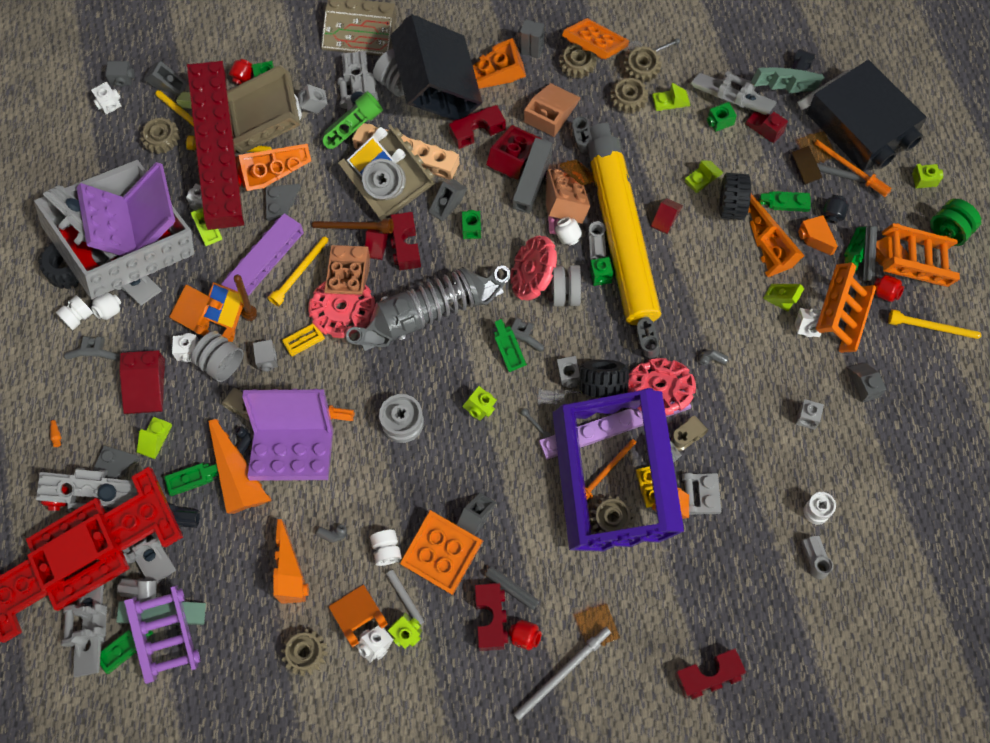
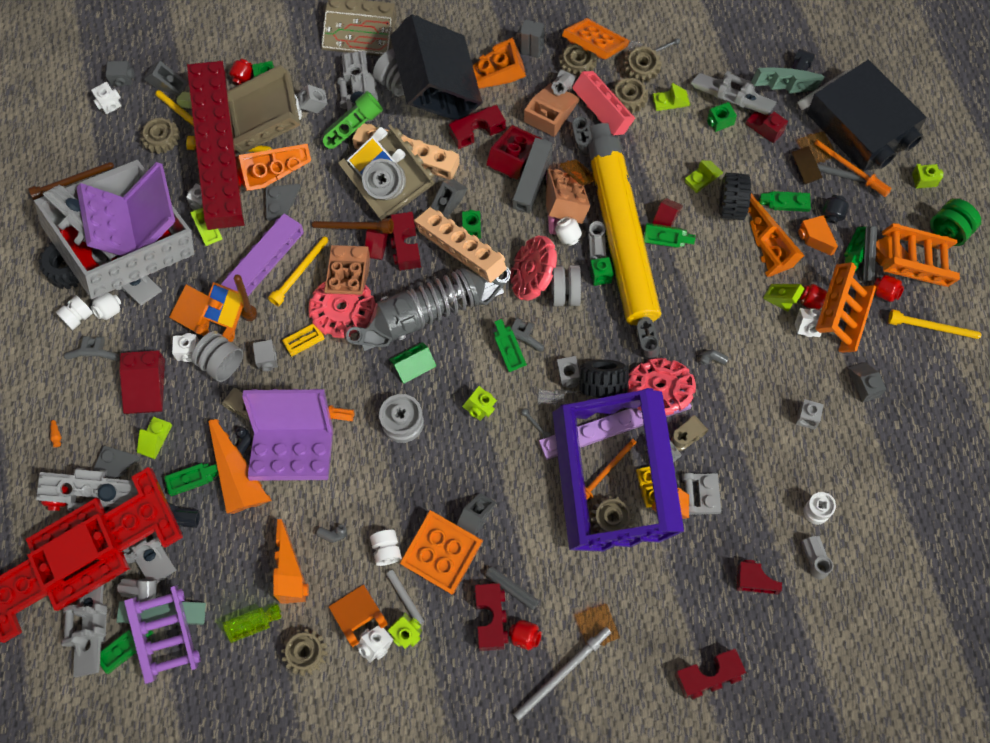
none -> reddish brown piece [28,162,114,200]
none -> clear neon green plate [223,604,282,643]
none -> panel [389,342,436,383]
none -> light nougat brick [414,207,507,283]
none -> light grey piece [551,69,577,96]
none -> coral brick [572,71,635,135]
none -> green hinge [644,223,696,248]
none -> dark red arch [737,560,782,595]
none -> red head [799,284,827,310]

